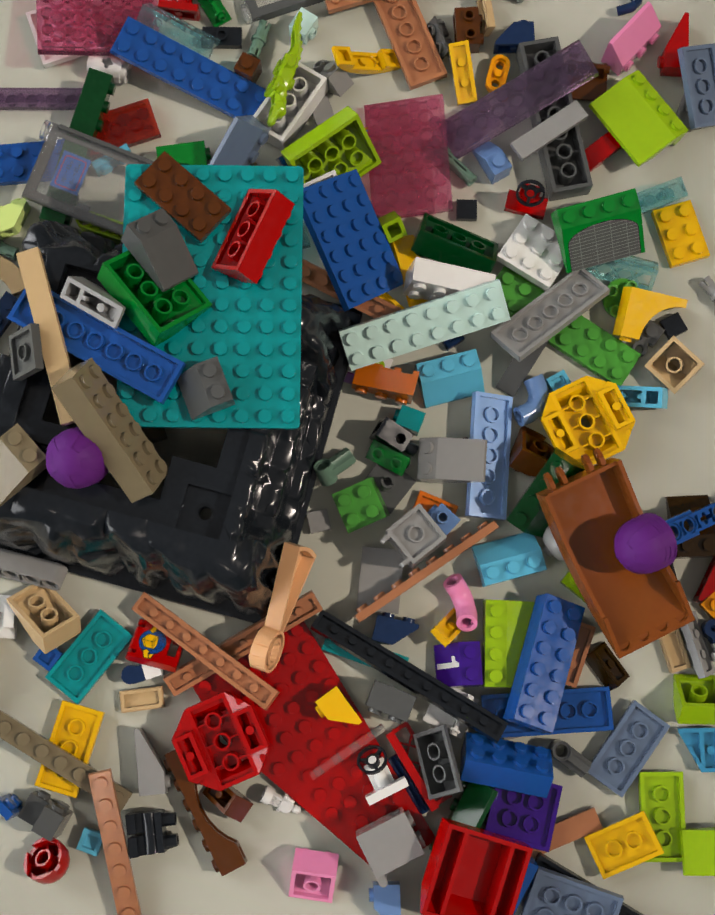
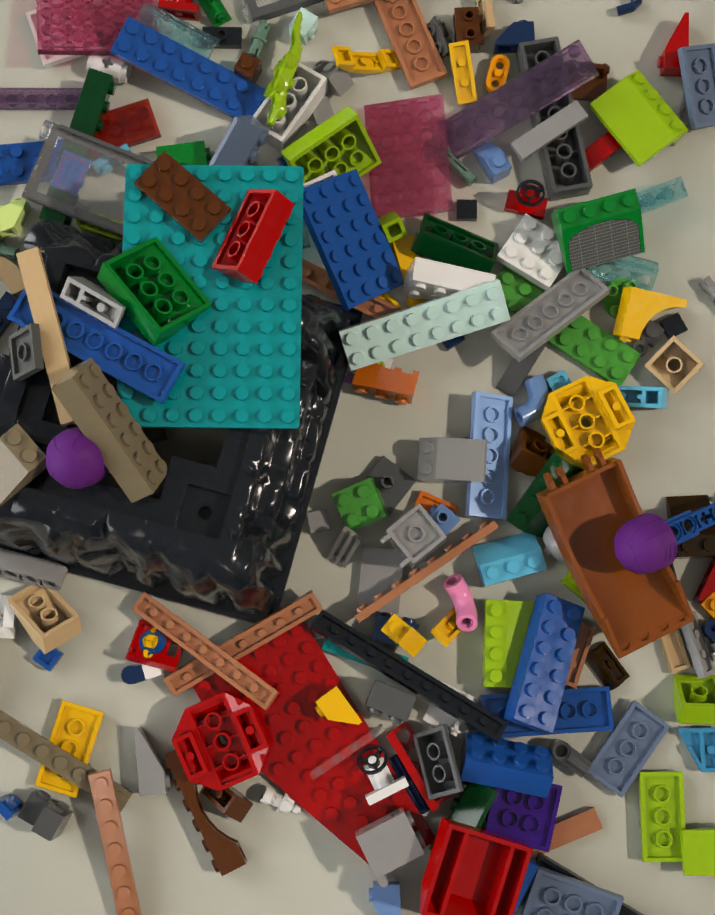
red cylinder [23,838,70,884] -> none
teal plate [45,609,133,704] -> none
medium azure plate [76,827,102,857] -> none
tan tile [119,686,165,713] -> none
dark grey slope [121,208,198,292] -> none
black hips [125,809,179,859] -> none
dark grey slope [177,356,236,421] -> none
light nougat piece [249,542,316,673] -> none
bright pink slope [288,848,339,903] -> none
sand green piece [313,447,356,486] -> none
green hinge [365,439,411,476] -> none
black torso [369,417,419,457] -> none
teal brick [392,404,426,436] -> none
medium azure slope [414,349,485,408] -> none
dark purple slope [434,641,483,688] -> none
yellow plate [584,810,664,880] -> none
bright pink slope [601,1,661,76] -> none
yellow plate [651,200,710,269] -> none
none -> light grey tile [328,526,363,568]
none -> yellow slope [380,614,427,658]

